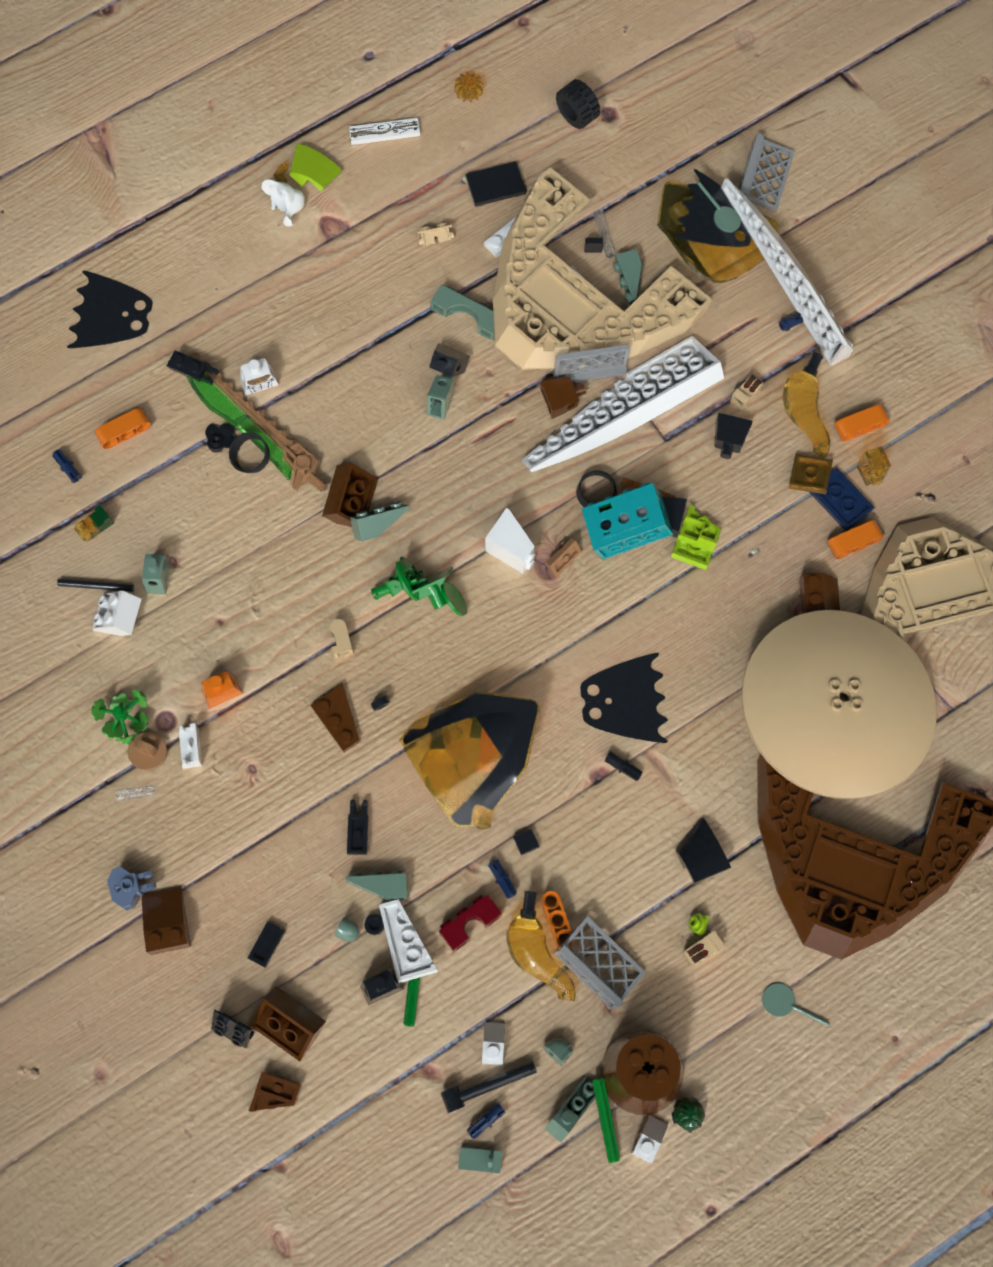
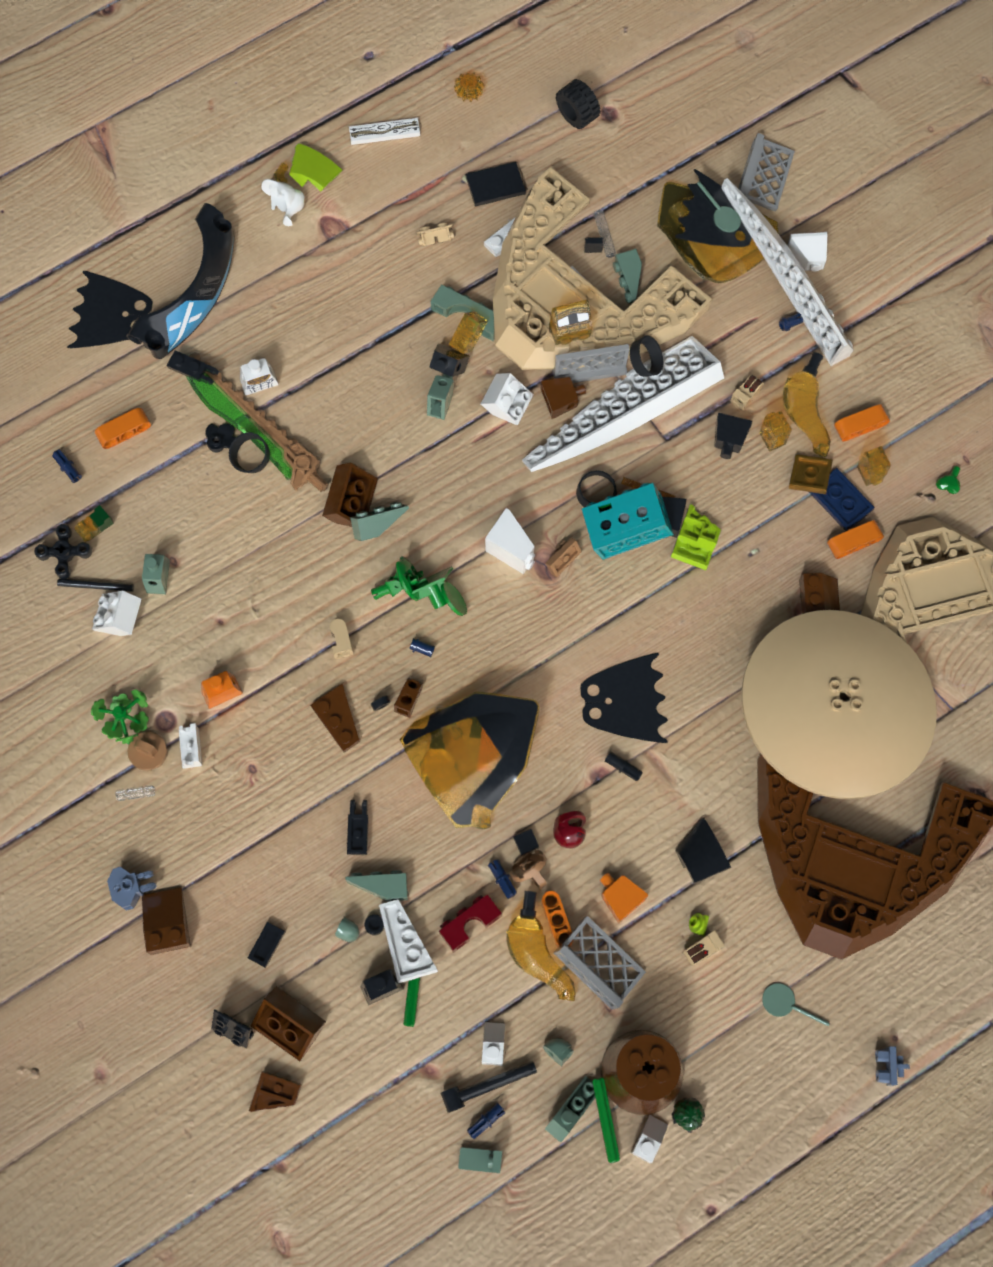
none -> black gear [34,524,93,579]
none -> black panel [127,203,234,359]
none -> reddish brown leg [394,678,423,718]
none -> dark blue pin [410,638,435,658]
none -> clear yellow brick [449,311,488,354]
none -> white slope [481,373,533,425]
none -> medium nougat tile [509,850,547,889]
none -> clear yellow slope [549,299,593,345]
none -> dark red helmet [553,811,586,849]
none -> orange torso [600,873,649,923]
none -> black tyre [629,336,663,377]
none -> clear yellow brick [759,411,792,452]
none -> white slope [787,232,827,271]
none -> sand blue hips [875,1046,910,1086]
none -> green rock [936,466,961,494]

